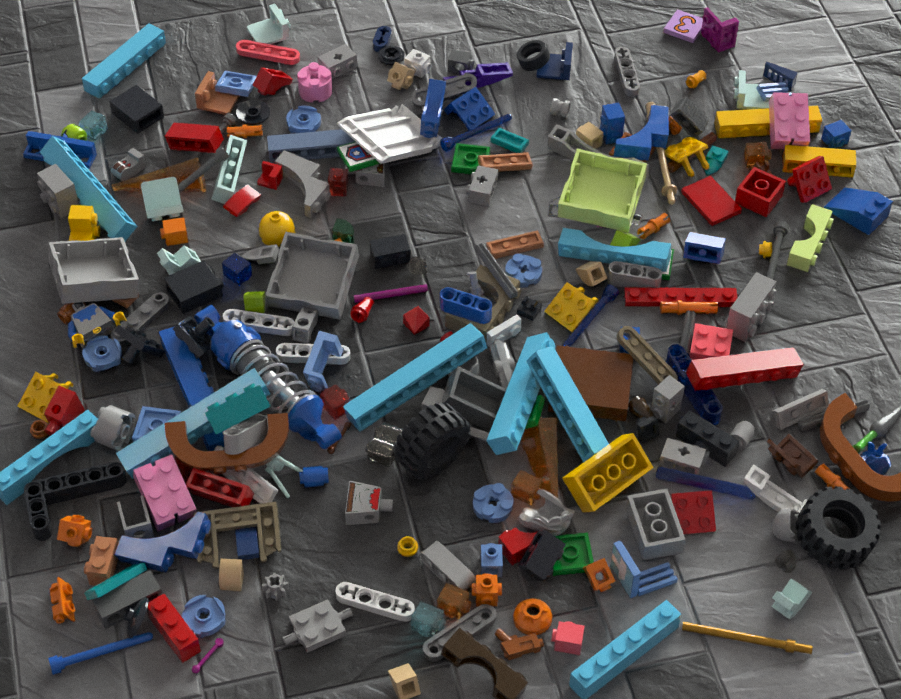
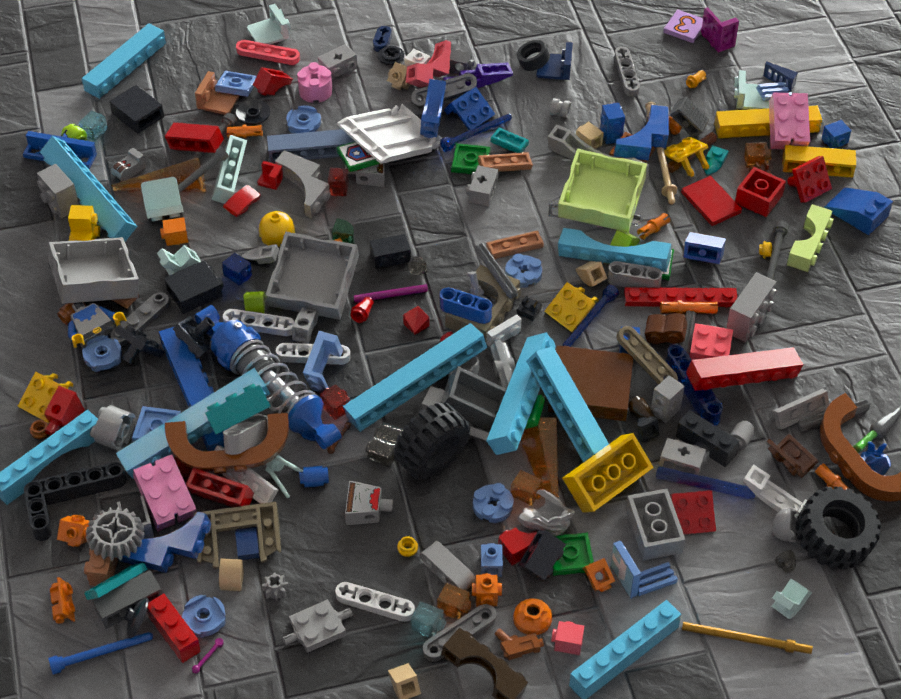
none -> light grey gear [86,506,144,561]
none -> coral arch [406,40,451,88]
none -> reddish brown brick [645,313,687,344]

